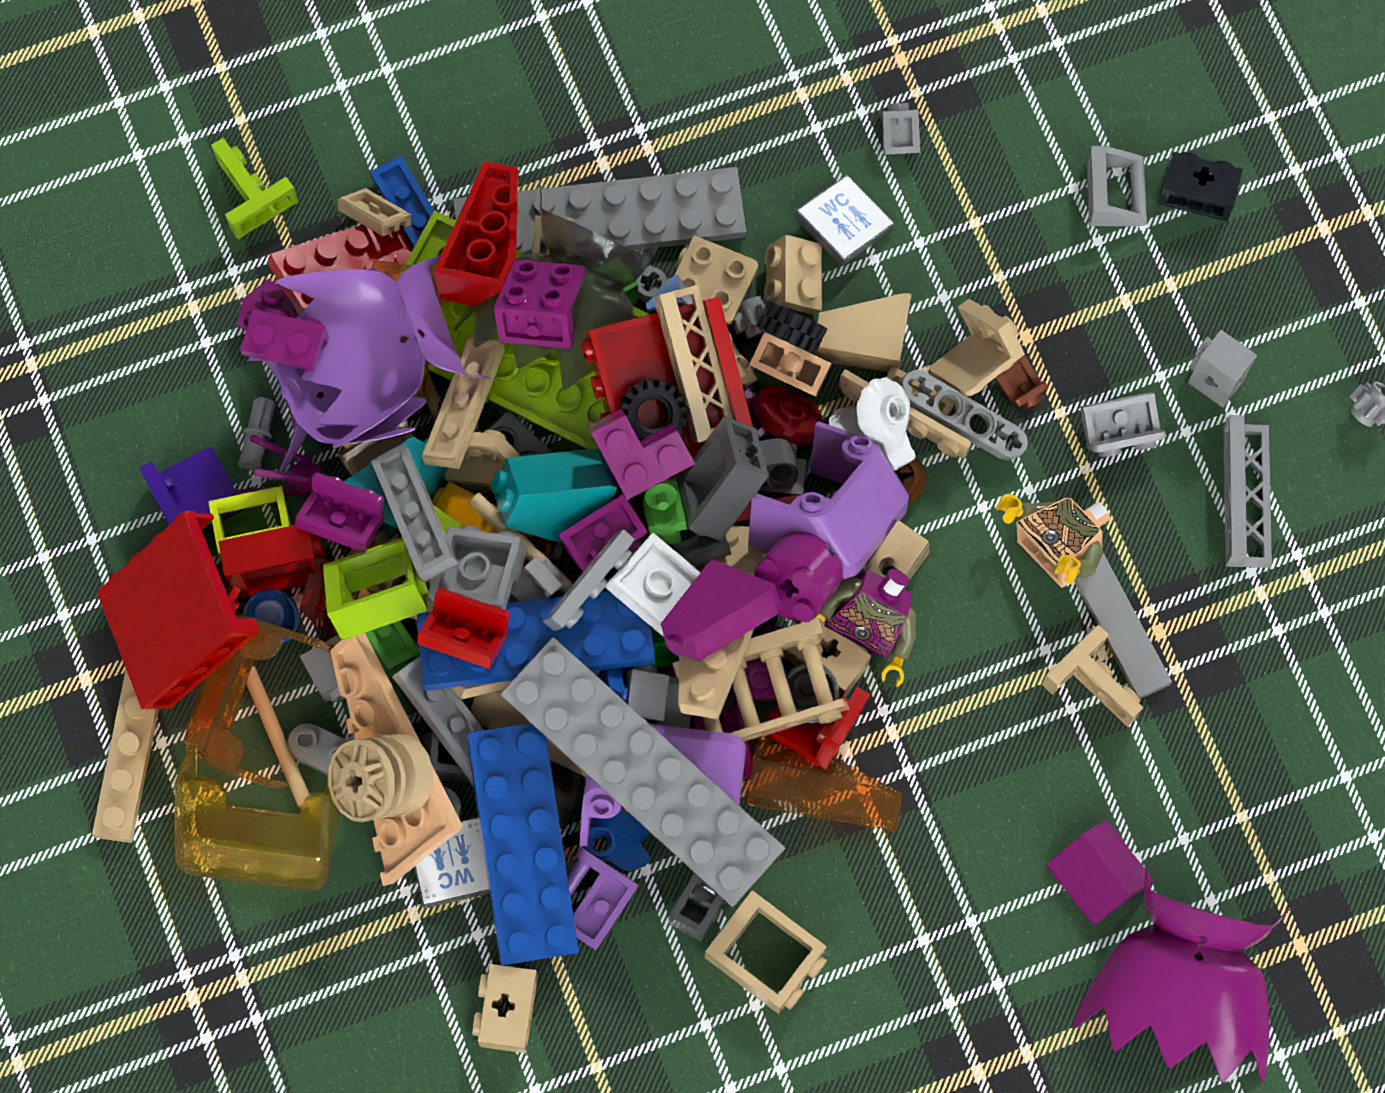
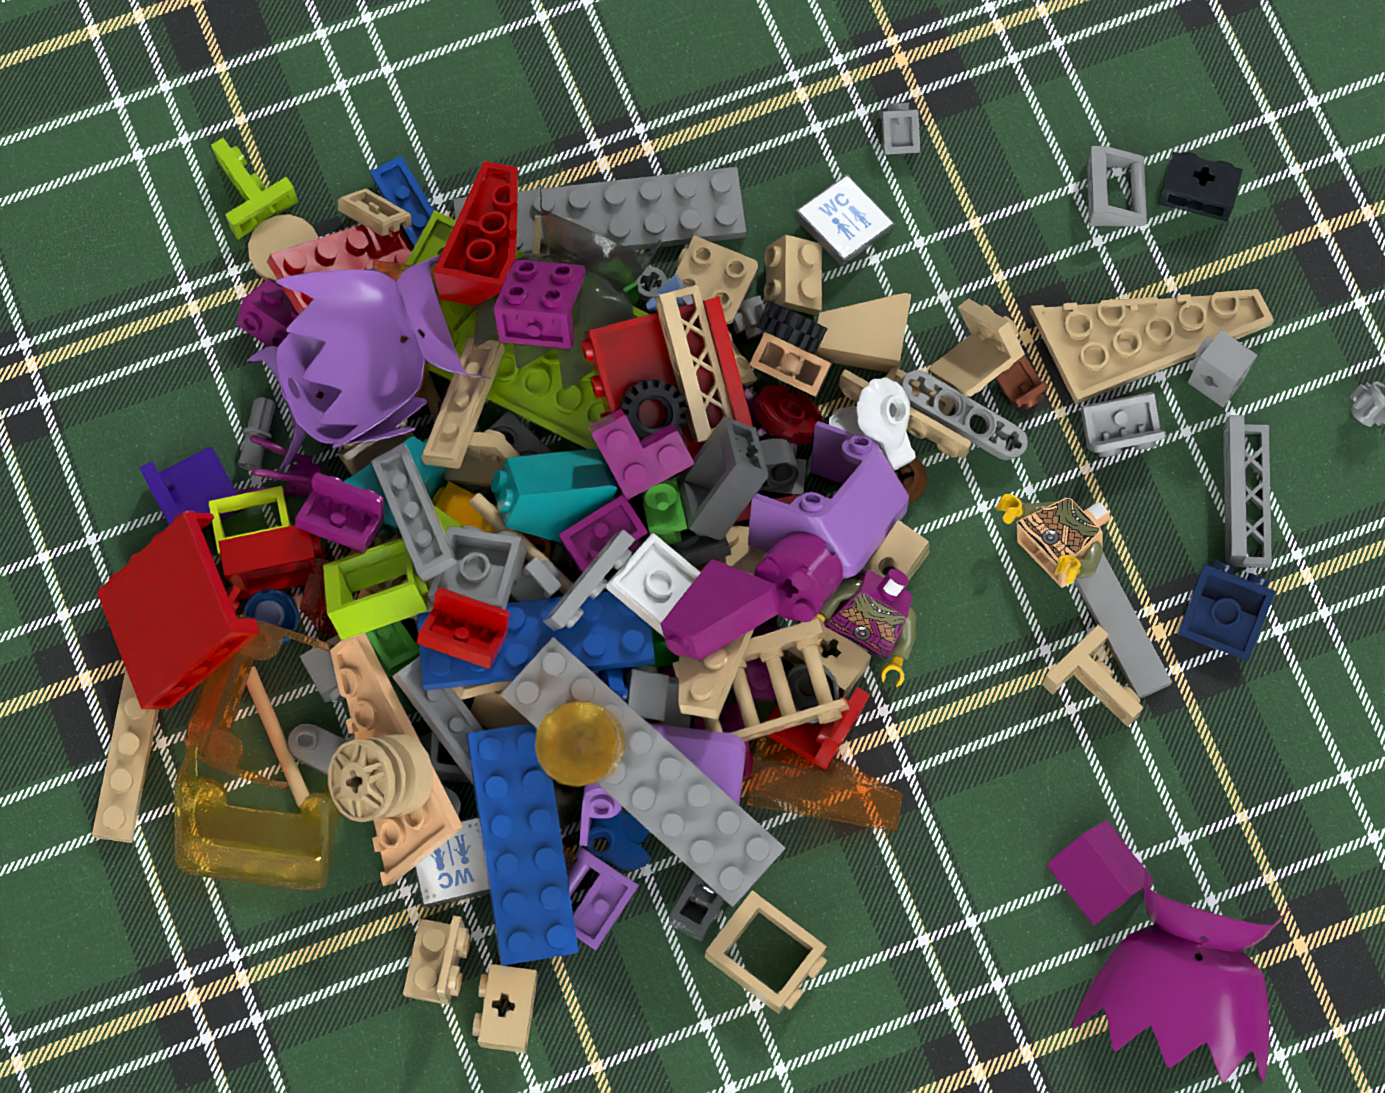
magenta bracket [240,308,329,371] -> none
none -> tan tile [248,214,319,283]
none -> tan bracket [403,915,471,1005]
none -> clear yellow wheel [535,702,626,787]
none -> tan wing [1029,289,1274,405]
none -> dark blue plate [1177,559,1276,661]

